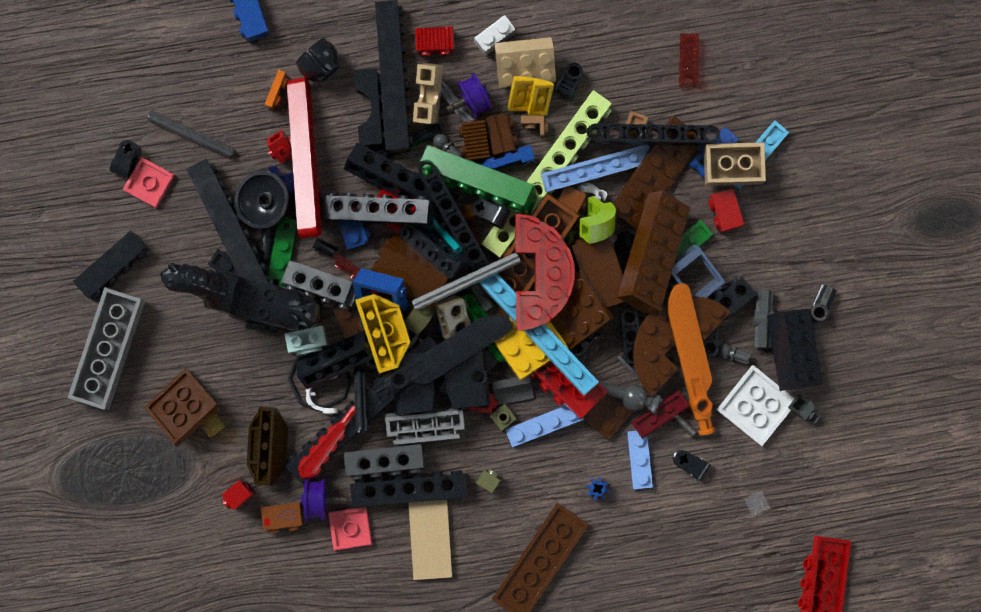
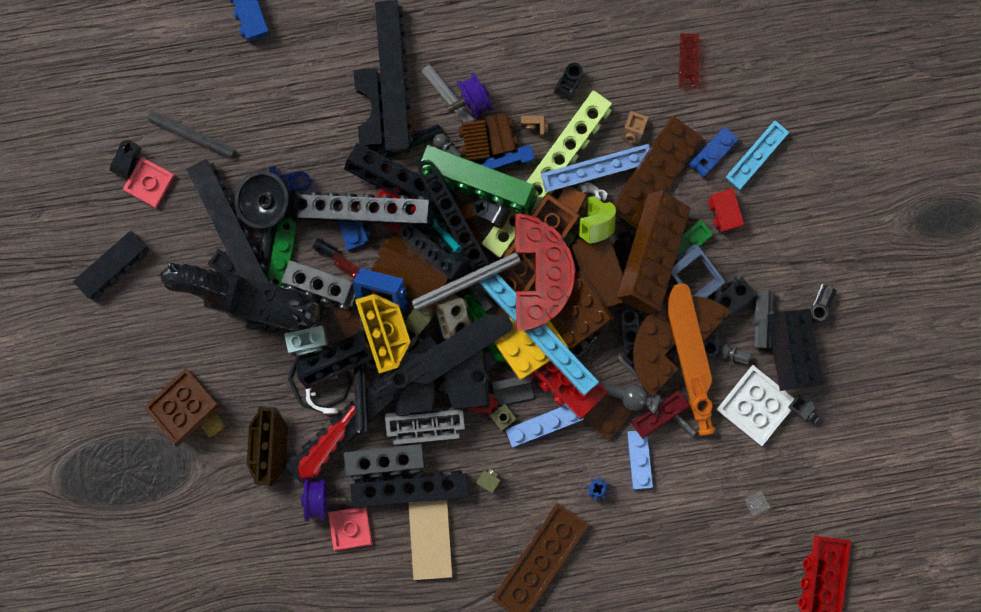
light grey brick [68,287,145,410] -> none
red brick [221,479,256,510] -> none
dark orange brick [261,502,304,533] -> none
orange plate [264,69,289,111] -> none
red brick [266,129,292,164] -> none
beam [287,77,322,239] -> none
black piece [295,38,340,82] -> none
tan arch [413,63,443,124] -> none
red brick [415,26,455,57] -> none
white brick [474,15,515,56] -> none
tan brick [494,37,556,88] -> none
yellow slope [507,76,554,116] -> none
black beam [586,123,720,146] -> none
black piece [672,450,711,482] -> none
tan brick [704,143,766,186] -> none

